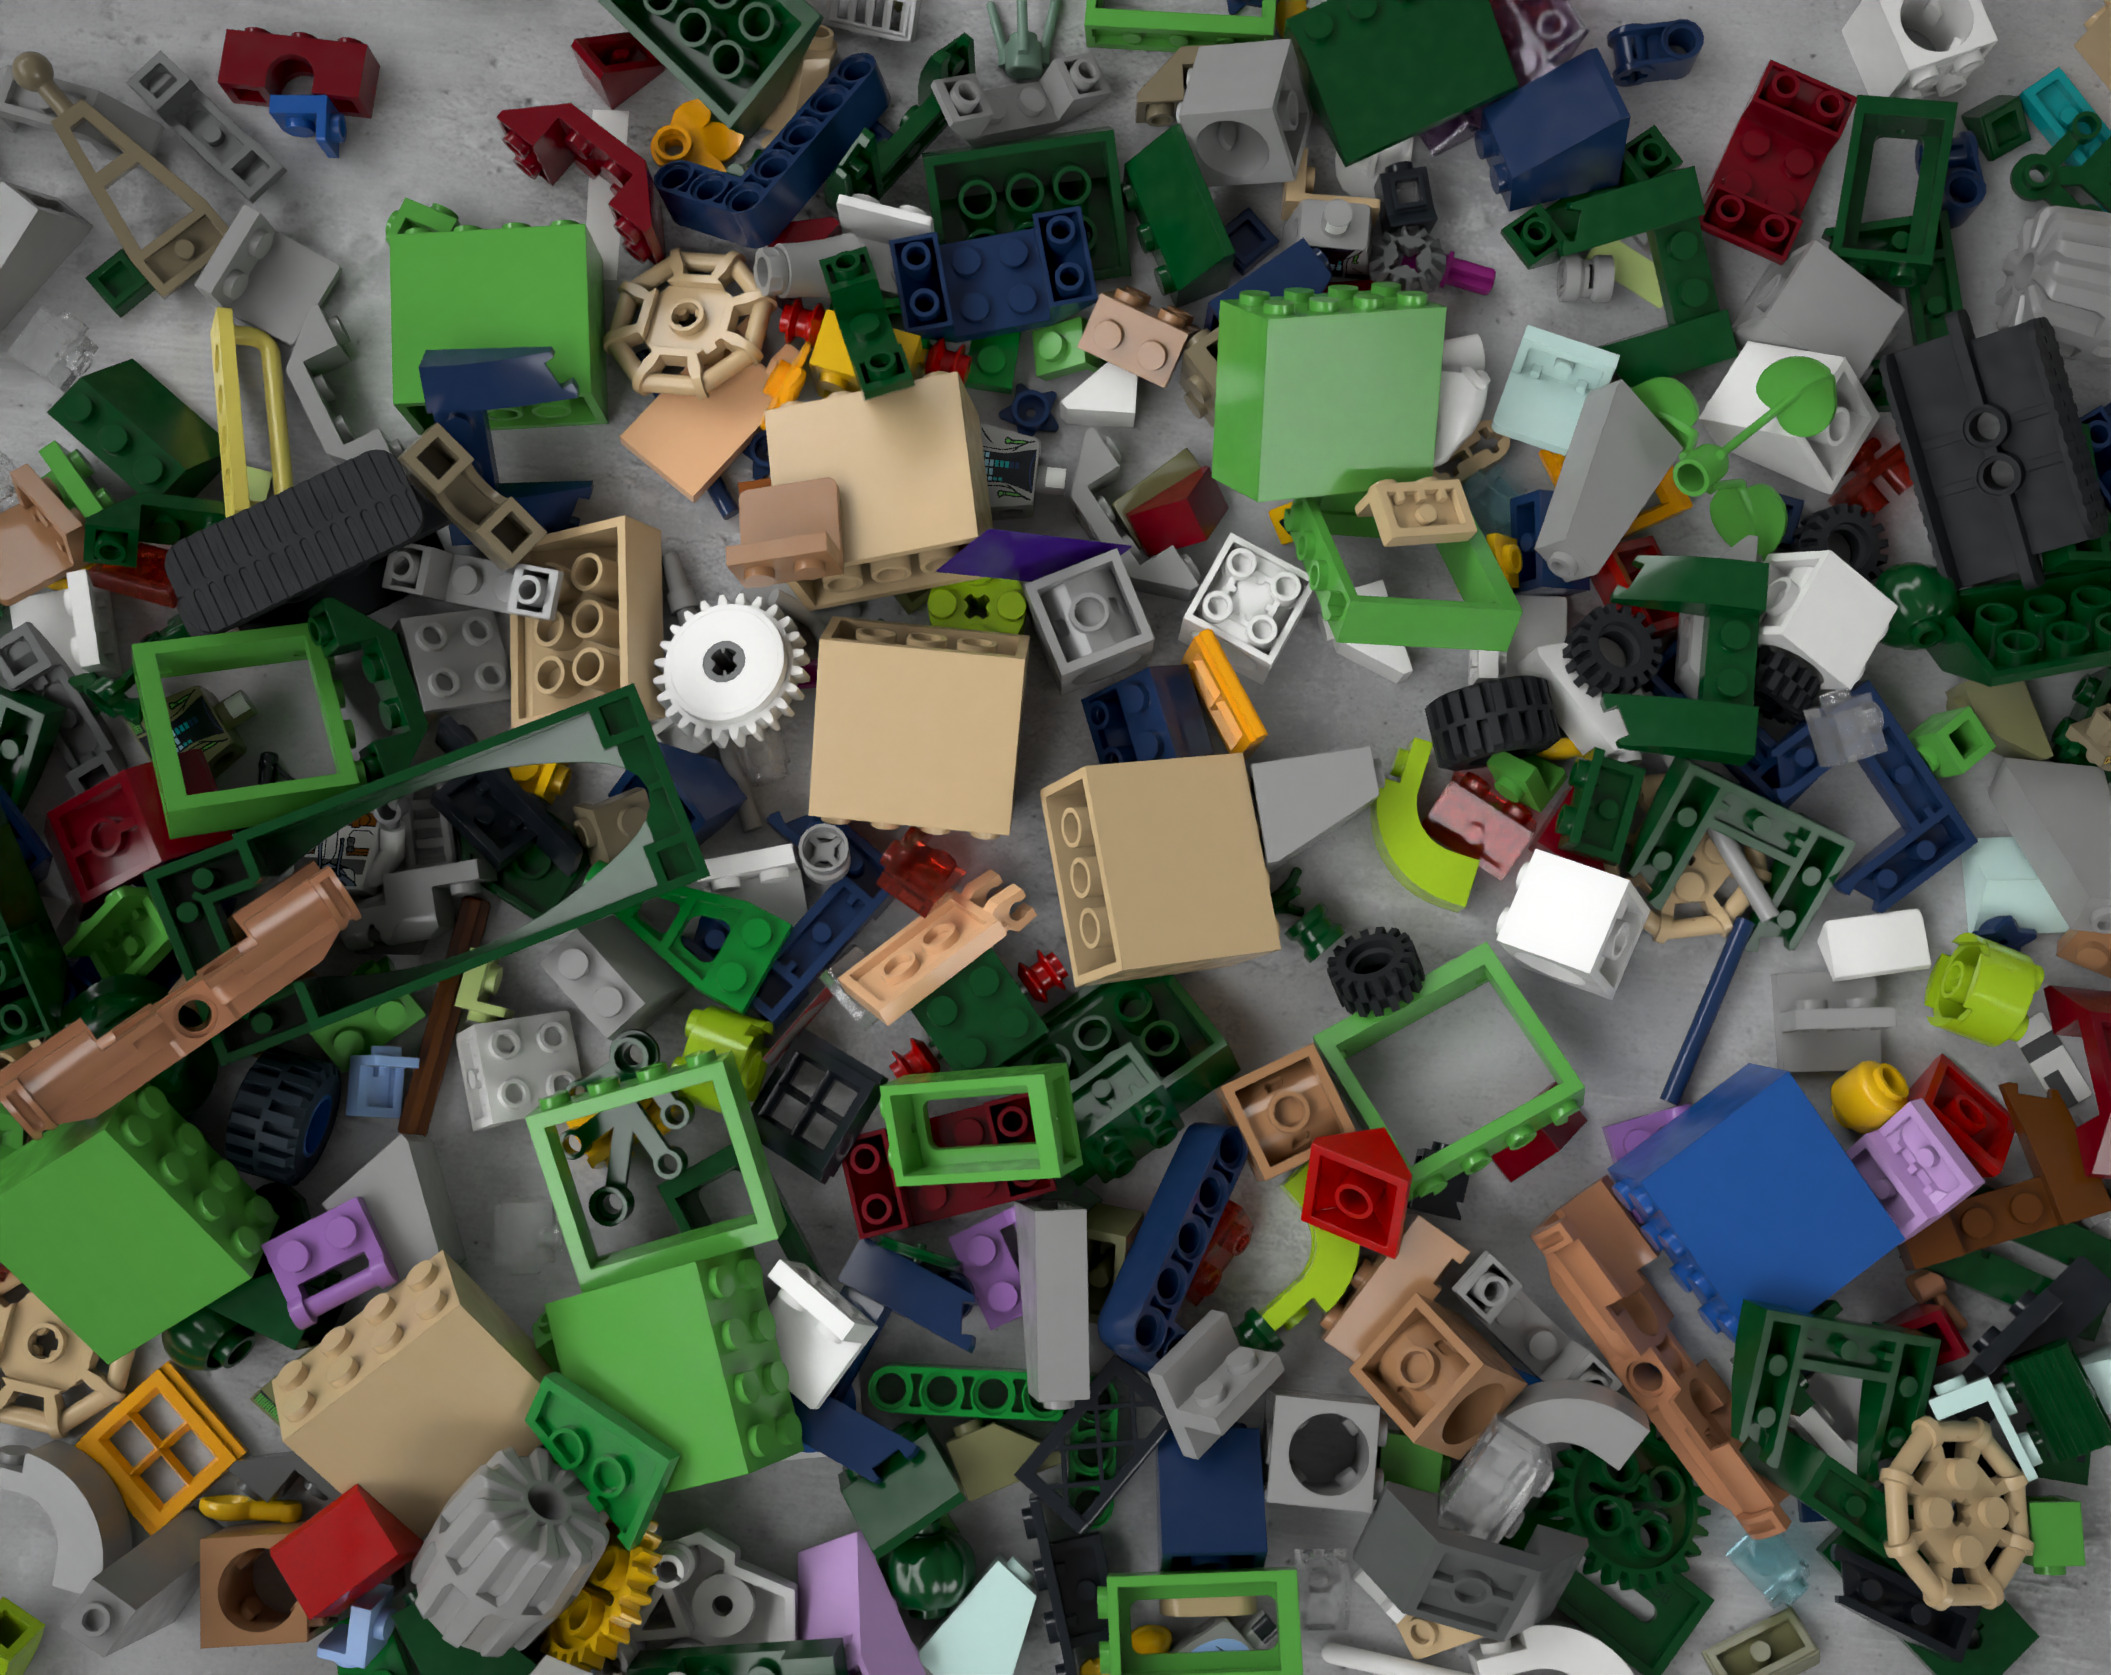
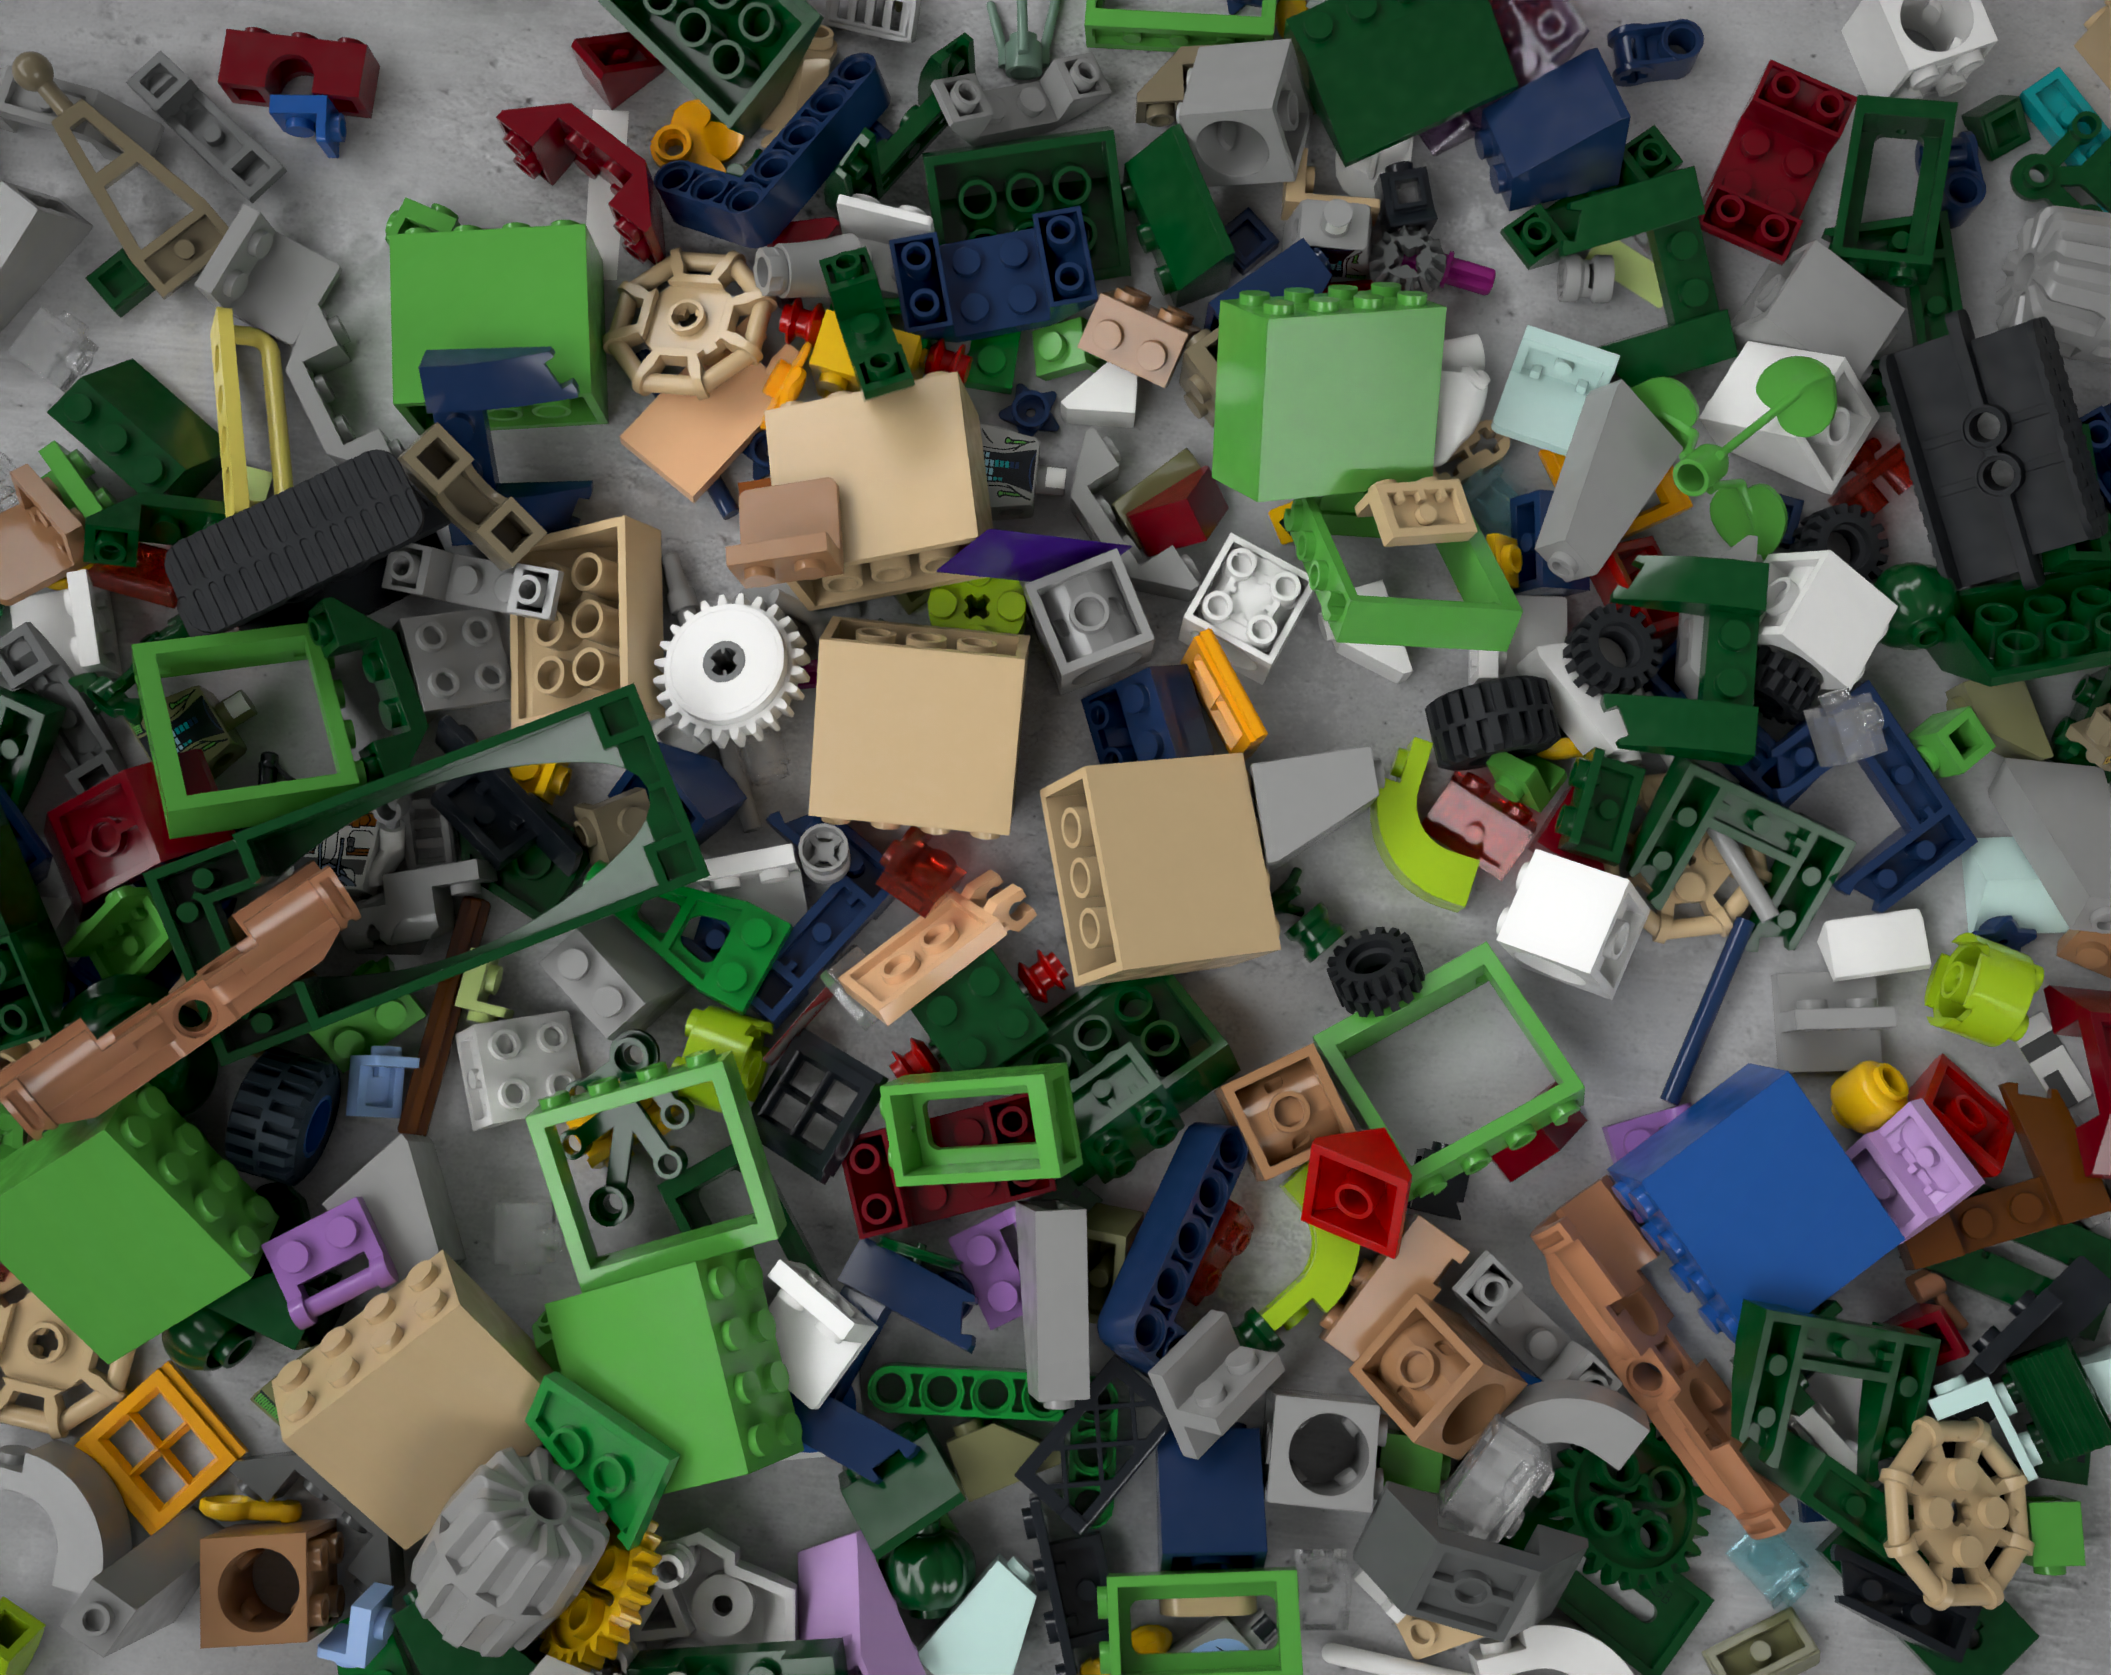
red slope [270,1483,424,1620] -> none

